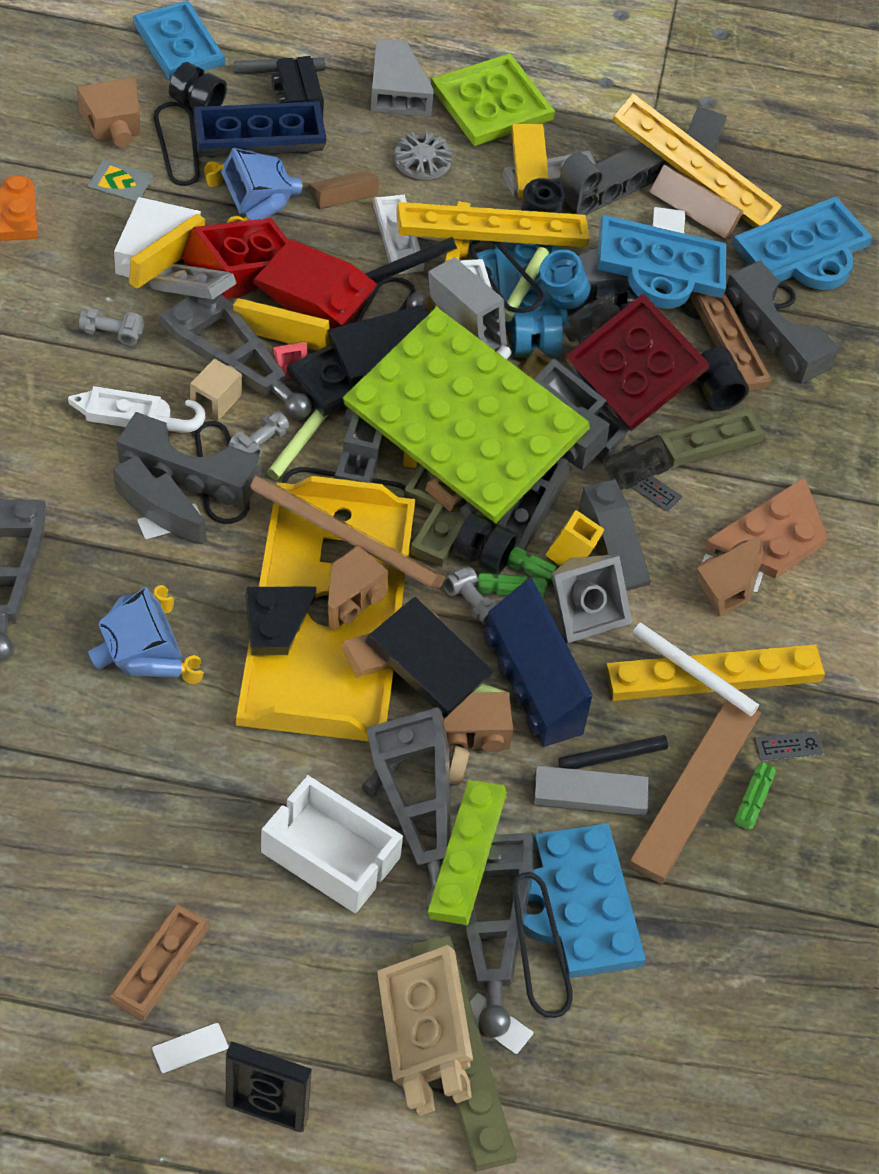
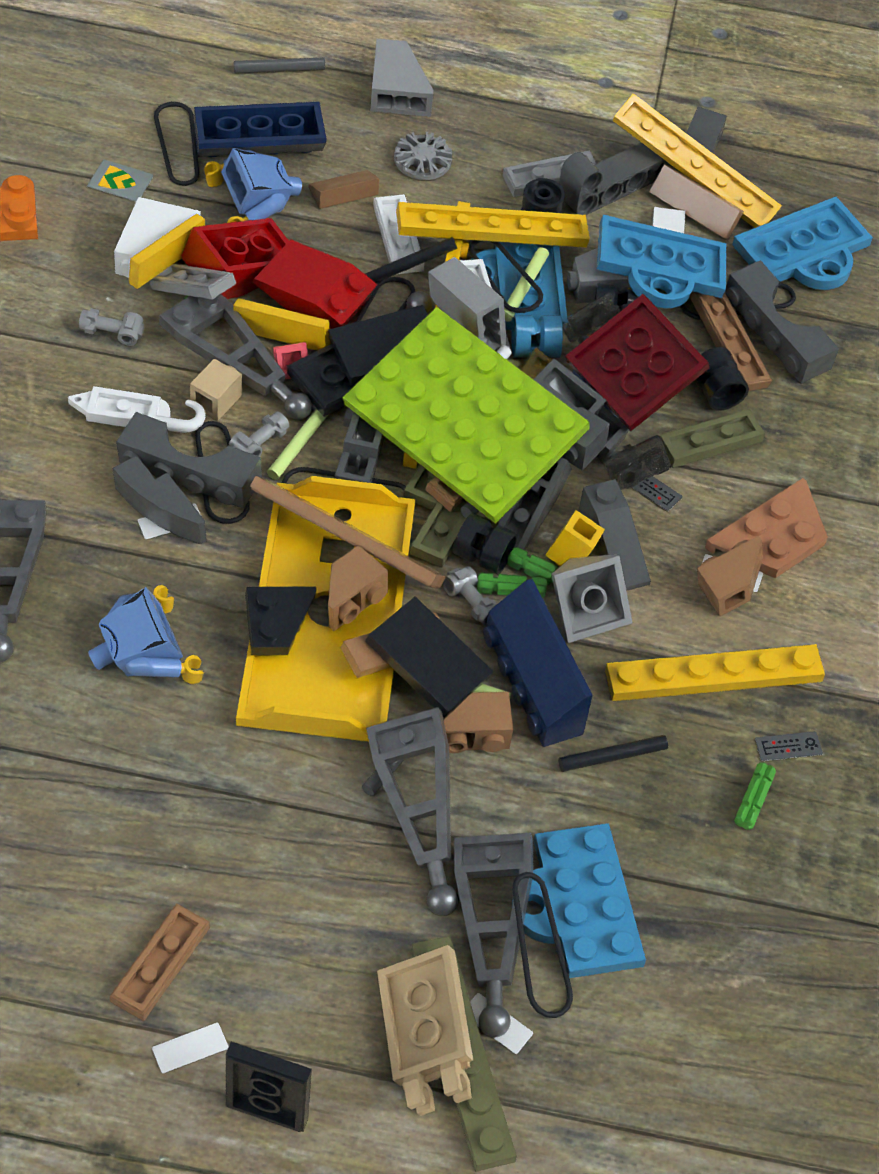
medium nougat torso [77,77,140,147] -> none
dark azure tile [133,0,225,81] -> none
black wheel [169,62,227,110] -> none
white piece [261,775,403,914] -> none
black brick [271,56,324,117] -> none
lime plate [428,780,507,925] -> none
lime plate [431,53,555,146] -> none
tan tile [449,746,469,786] -> none
yellow tile [511,123,549,198] -> none
light grey tile [534,766,649,816] -> none
dark azure wheel [540,250,591,309] -> none
medium nougat tile [628,700,761,885] -> none
white bar [633,622,759,716] -> none

